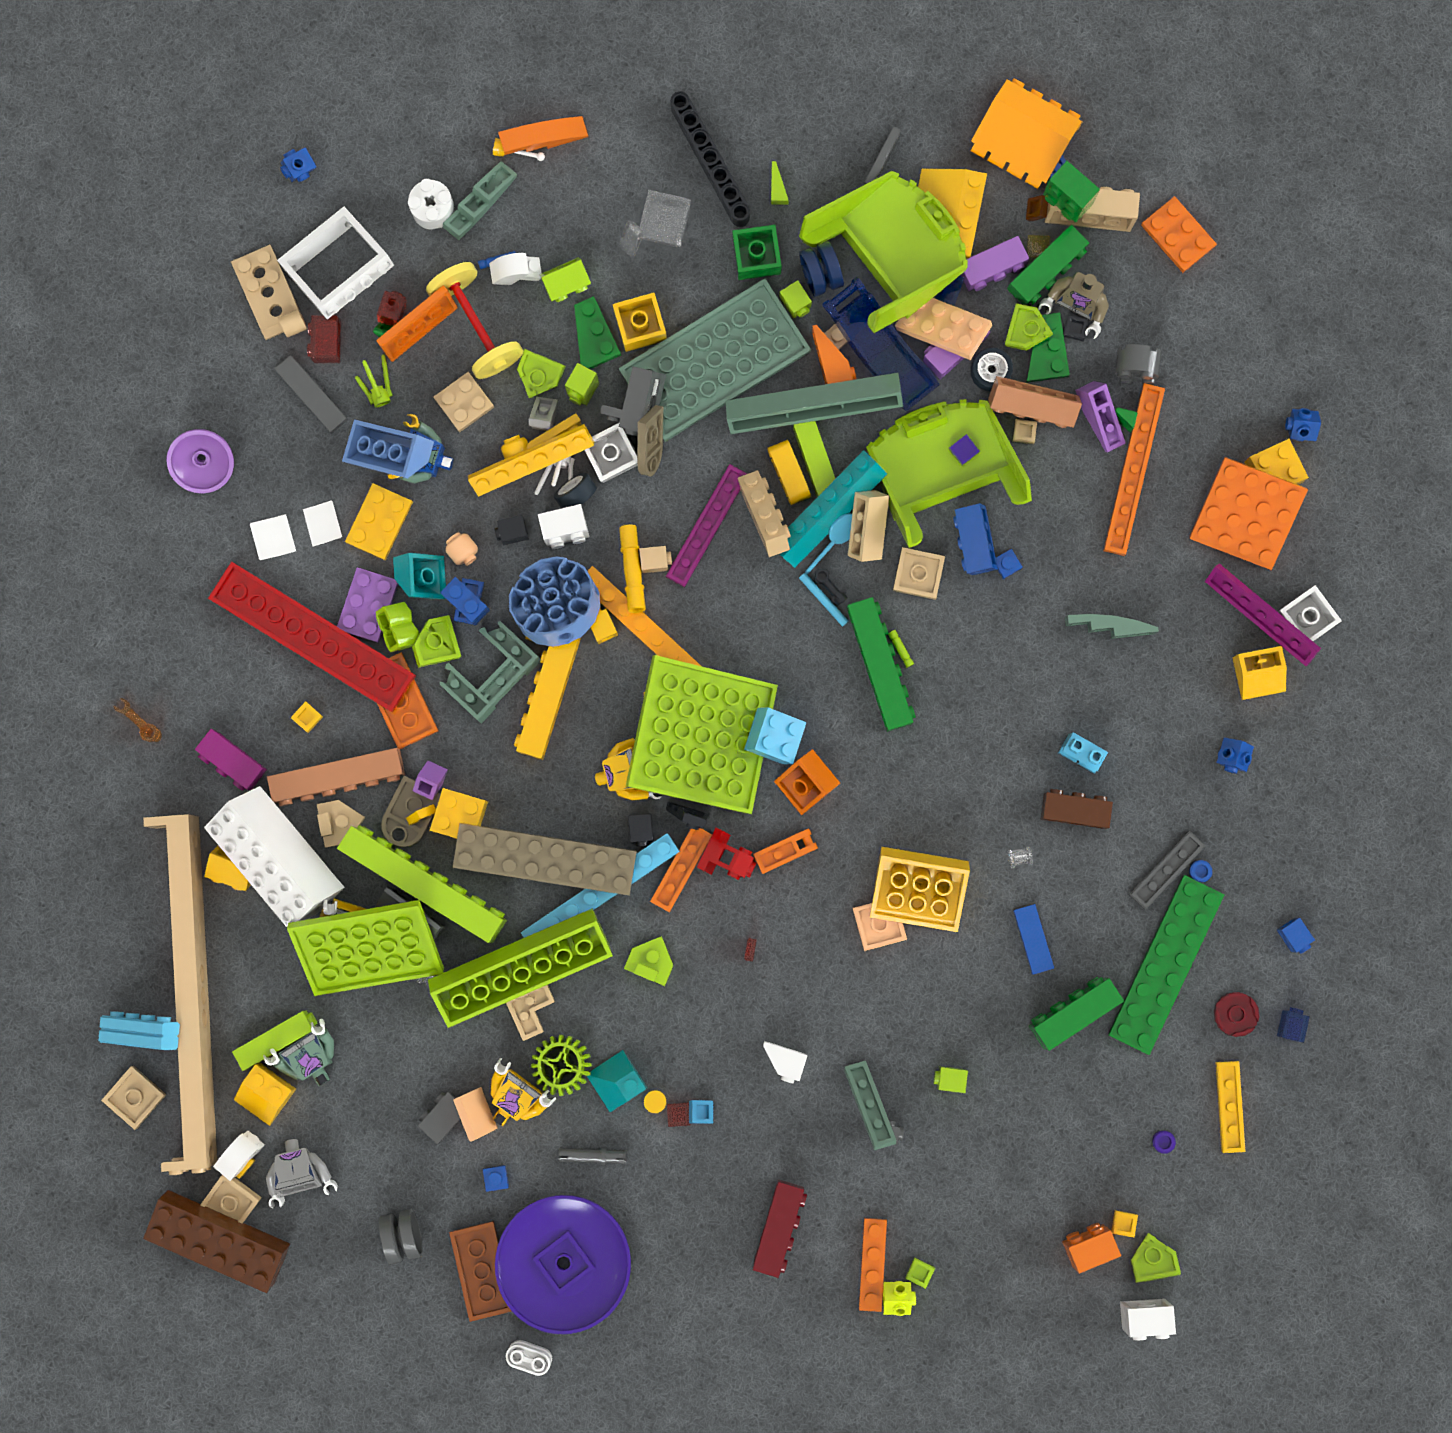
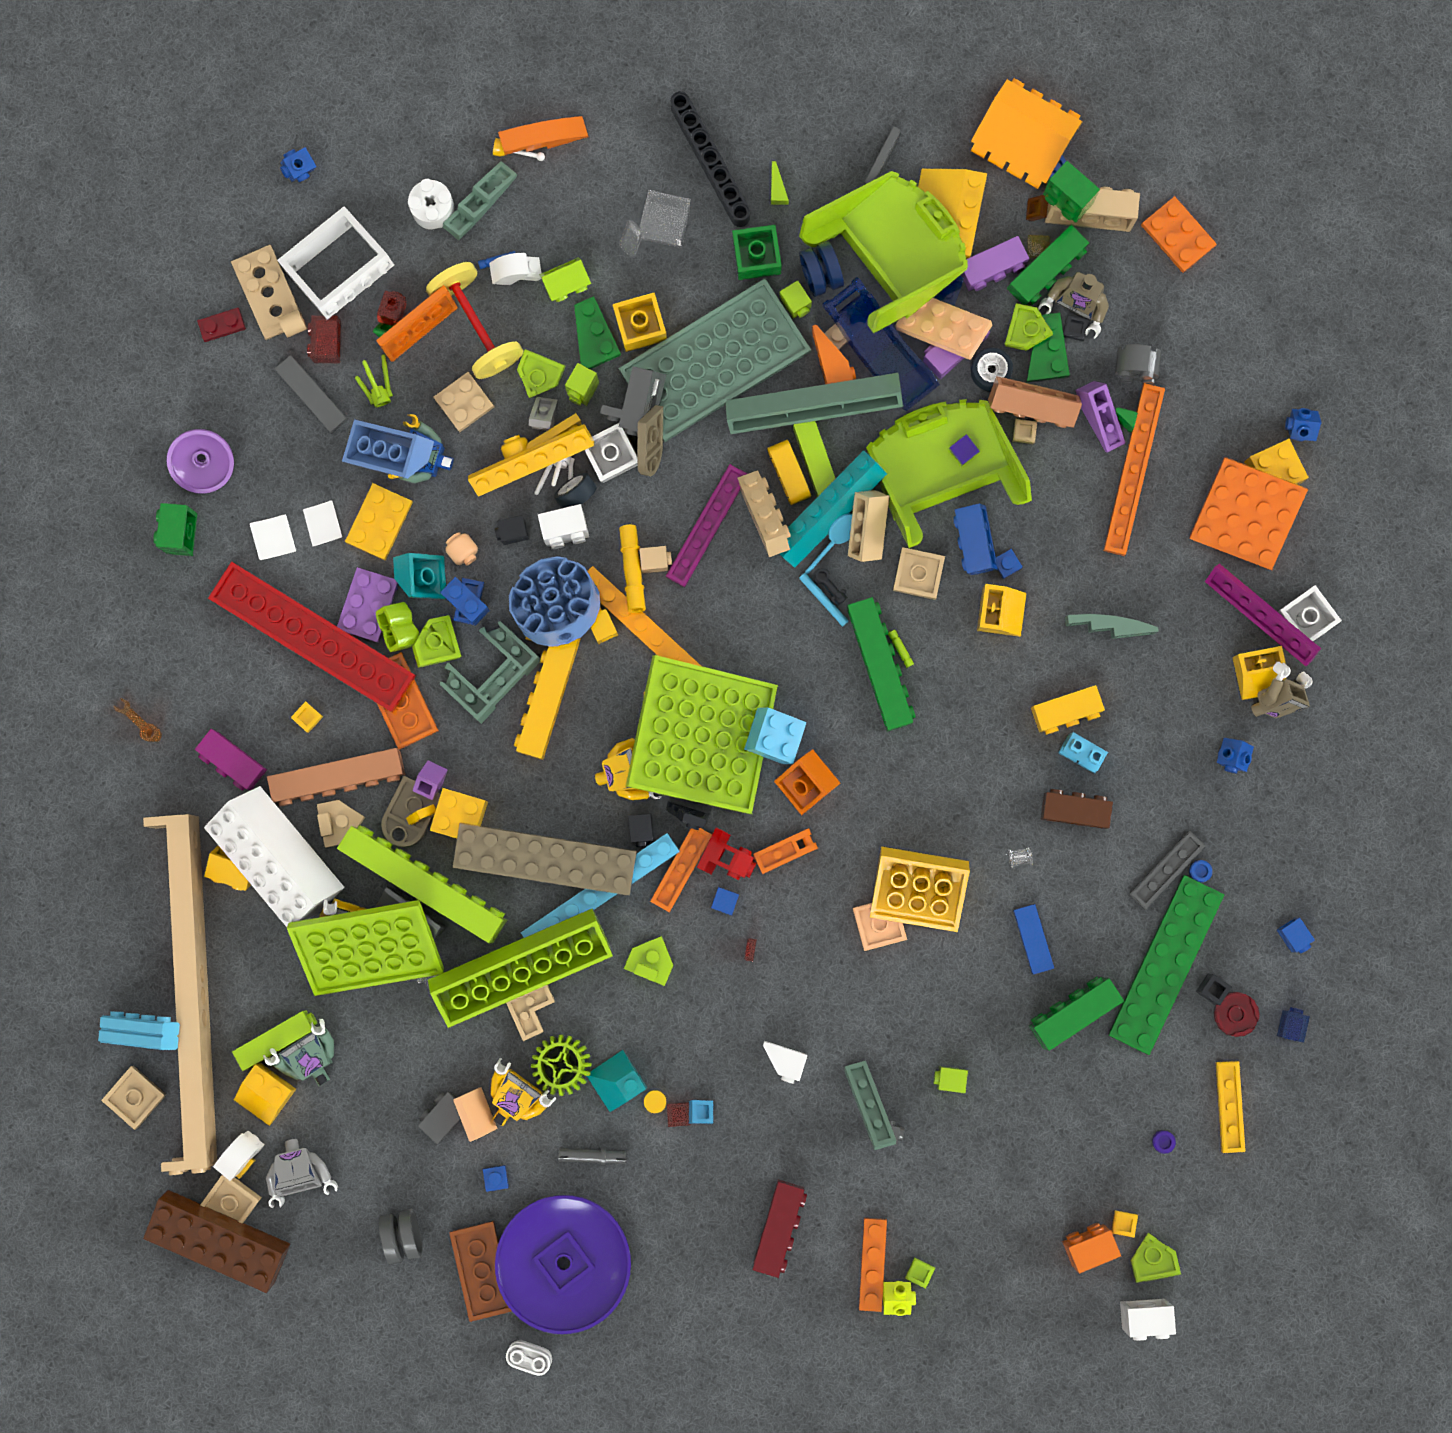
none -> green brick [153,503,198,556]
none -> dark red plate [197,308,246,342]
none -> blue tile [711,887,739,915]
none -> yellow slope [977,584,1026,637]
none -> yellow brick [1031,685,1105,735]
none -> black brick [1196,973,1232,1005]
none -> dark tan torso [1251,662,1313,718]

